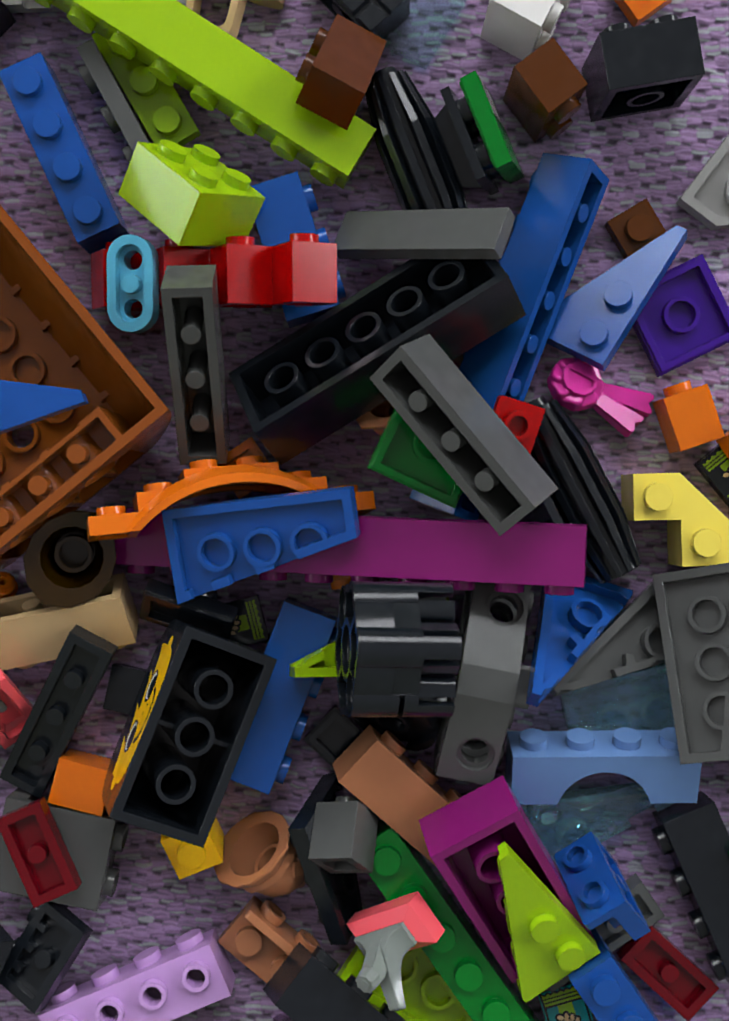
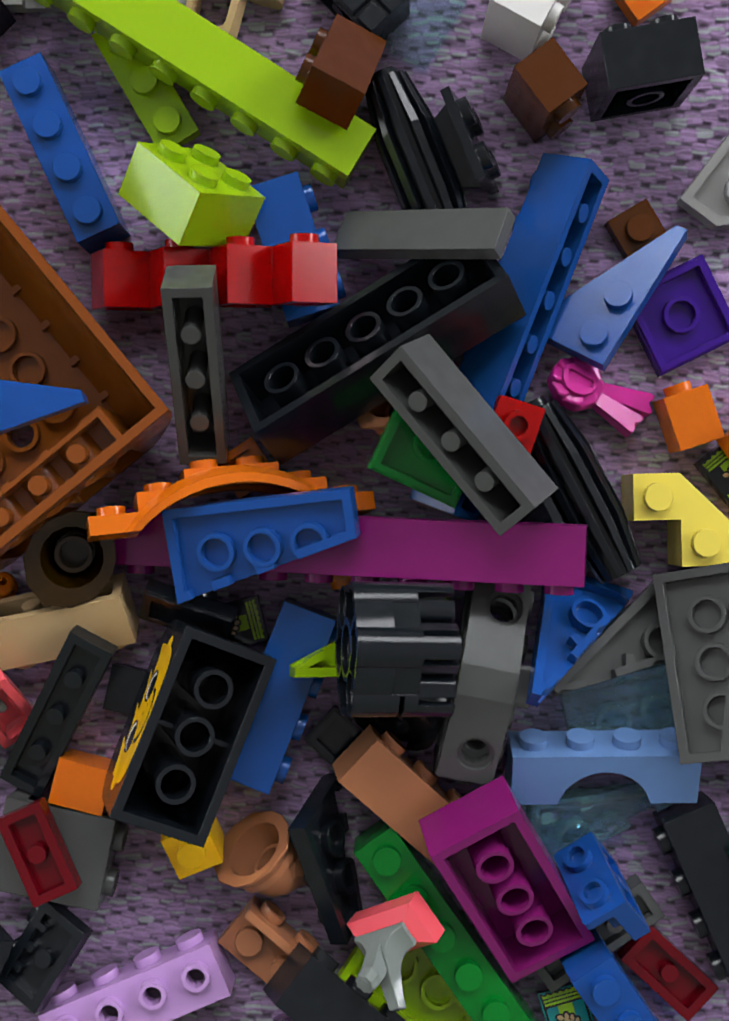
dark grey plate [76,39,150,163] -> none
medium azure plate [106,234,159,333] -> none
dark grey brick [308,796,379,874] -> none
green tile [459,71,525,183] -> none
lime wing [497,841,601,1003] -> none

